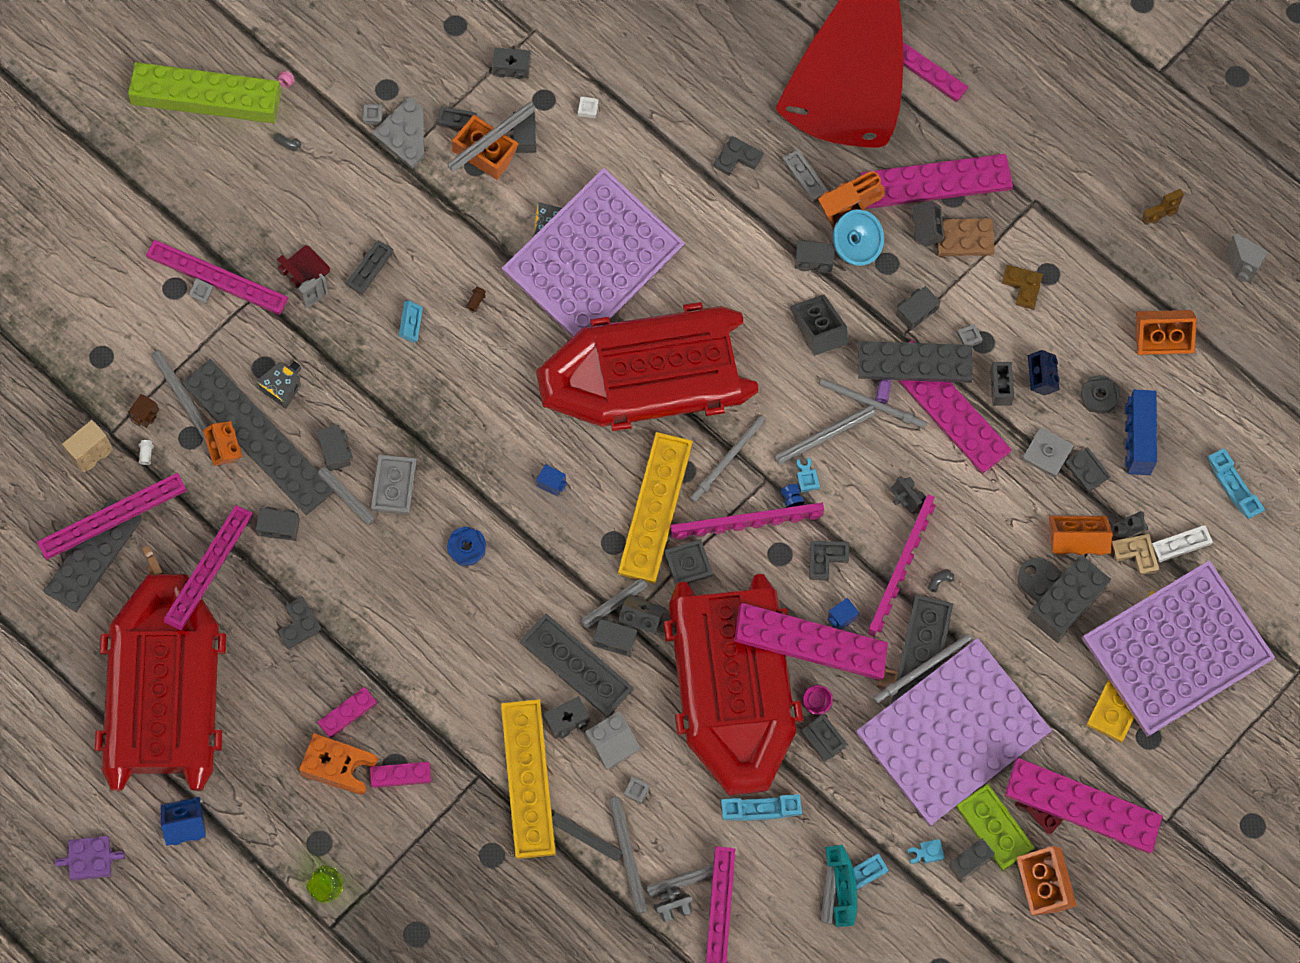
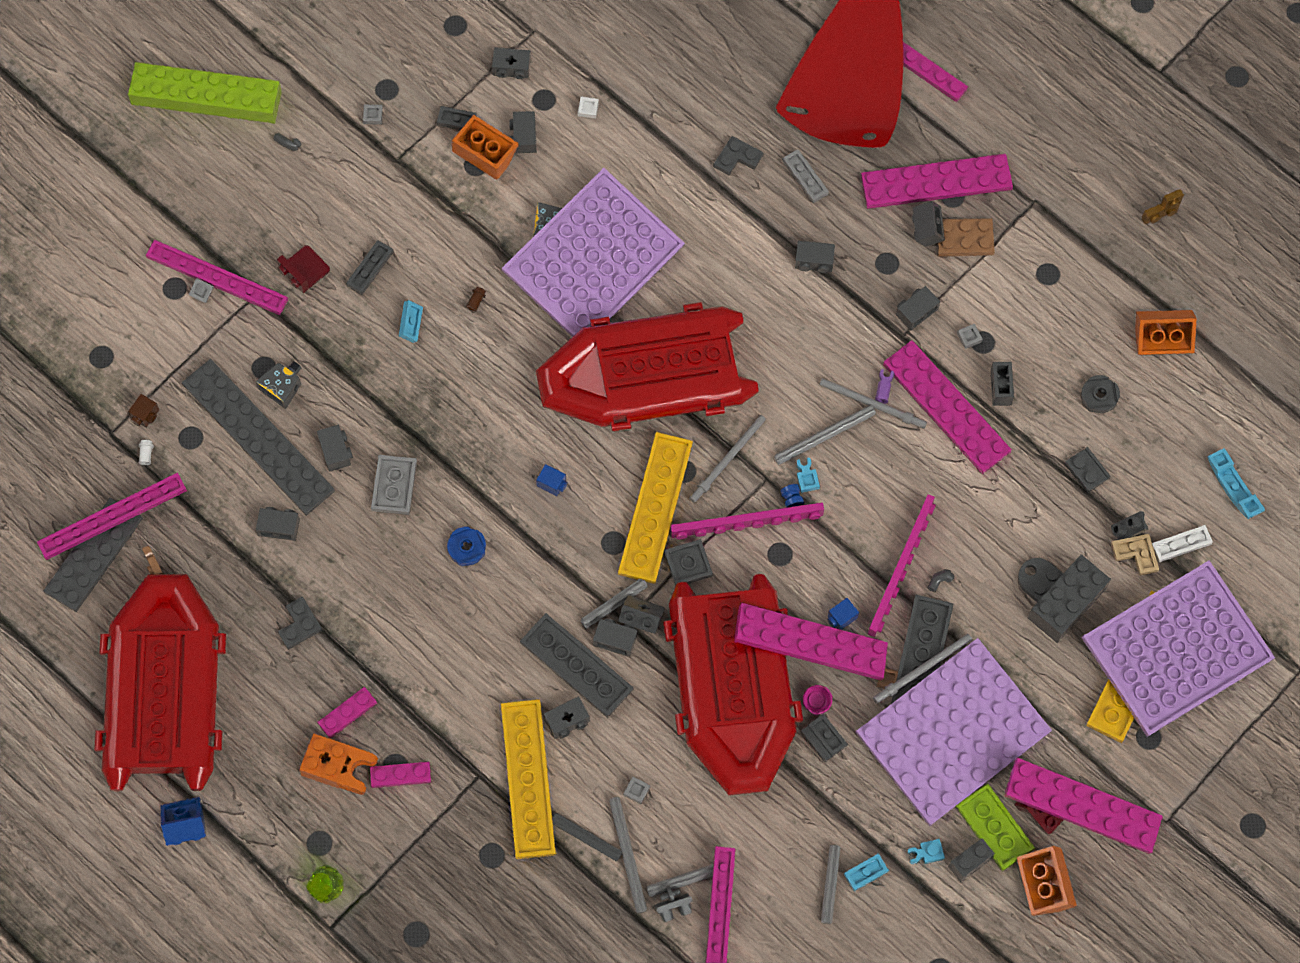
medium lavender plate [55,836,125,881] -> none
tan brick [62,420,112,473] -> none
light grey axle [152,350,208,444] -> none
dark pink plate [164,505,253,630] -> none
orange brick [203,421,242,466] -> none
bright pink plate [277,71,294,88] -> none
light grey plate [298,274,329,309] -> none
light grey axle [318,467,375,525] -> none
light grey plate [372,96,425,169] -> none
light grey axle [447,102,536,172] -> none
light grey slope [585,711,640,770] -> none
medium azure slope [721,794,802,821] -> none
dark grey slope [790,294,849,356] -> none
dark grey plate [809,541,849,580] -> none
orange brick [818,171,885,229] -> none
teal slope [825,845,857,927] -> none
medium azure dish [833,210,884,266] -> none
dark grey plate [858,341,972,383] -> none
dark grey hips [891,476,926,514] -> none
pearl gold plate [1002,265,1043,310] -> none
light grey plate [1022,427,1074,478] -> none
dark blue brick [1027,350,1060,396] -> none
orange slope [1049,515,1112,555] -> none
blue brick [1124,389,1157,476] -> none
light grey slope [1226,233,1268,284] -> none

